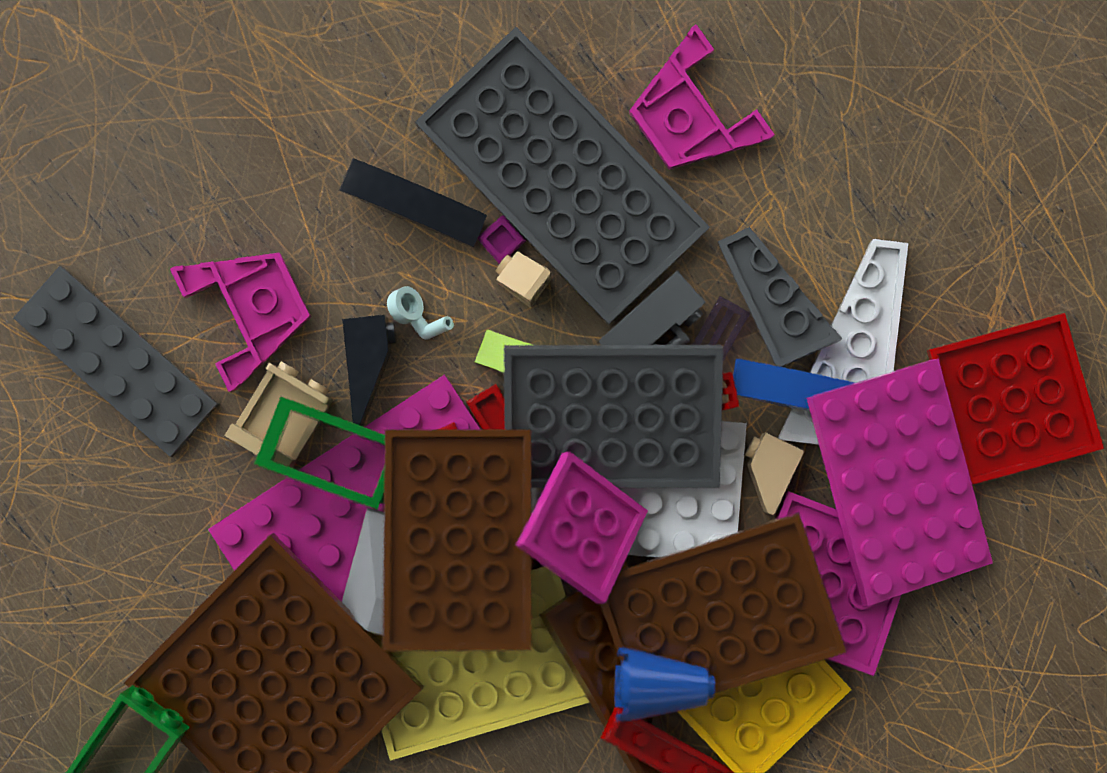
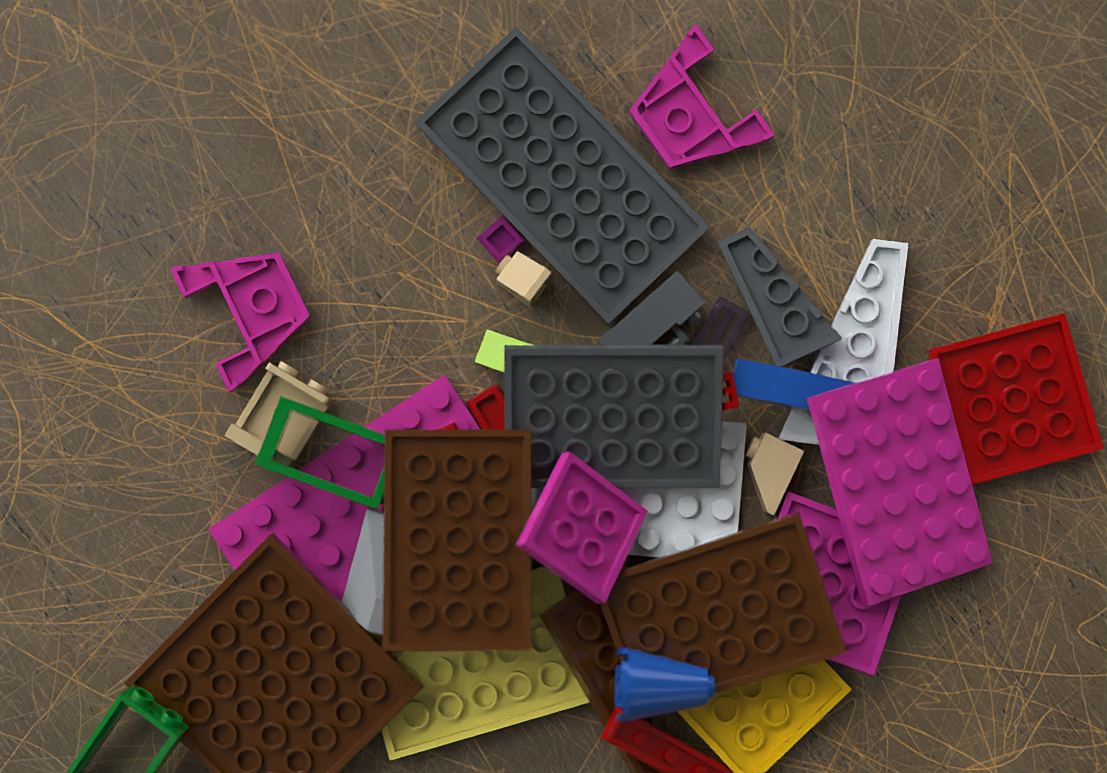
dark grey plate [13,266,219,457] -> none
black slope [339,158,487,247] -> none
black slope [342,314,397,426] -> none
light aqua plate [387,286,454,340] -> none

